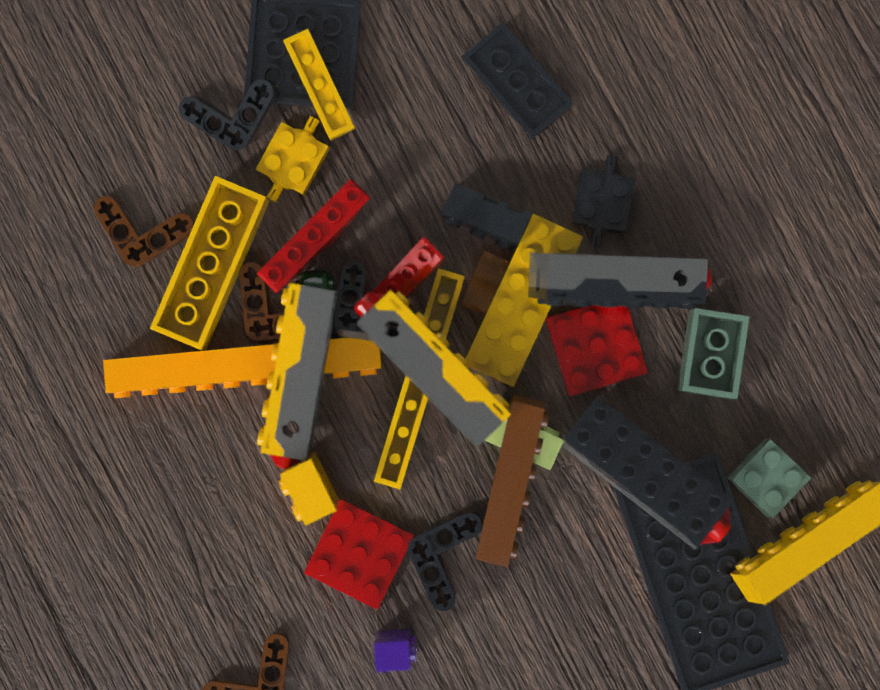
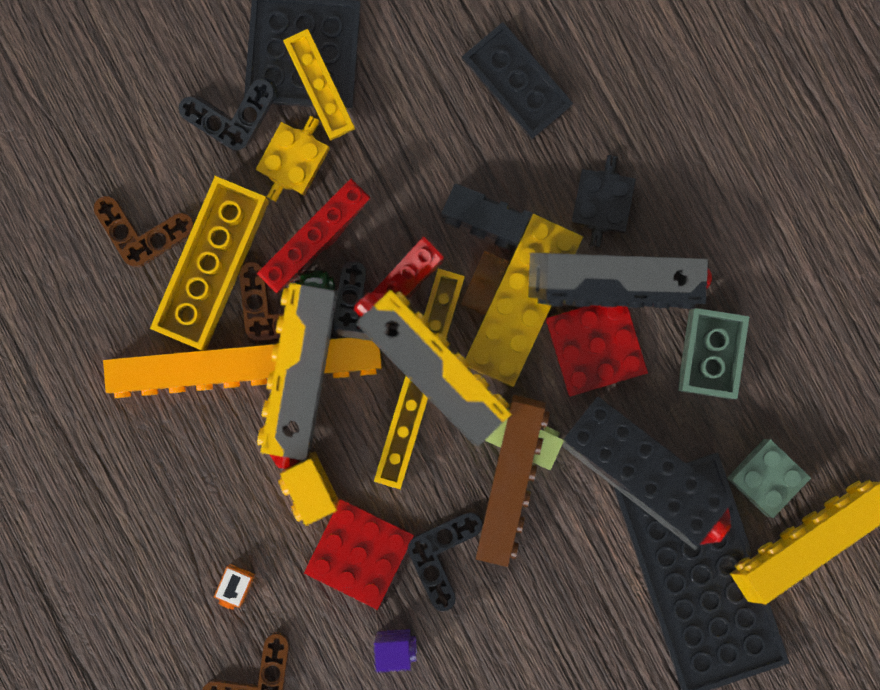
none -> brick [214,564,256,610]

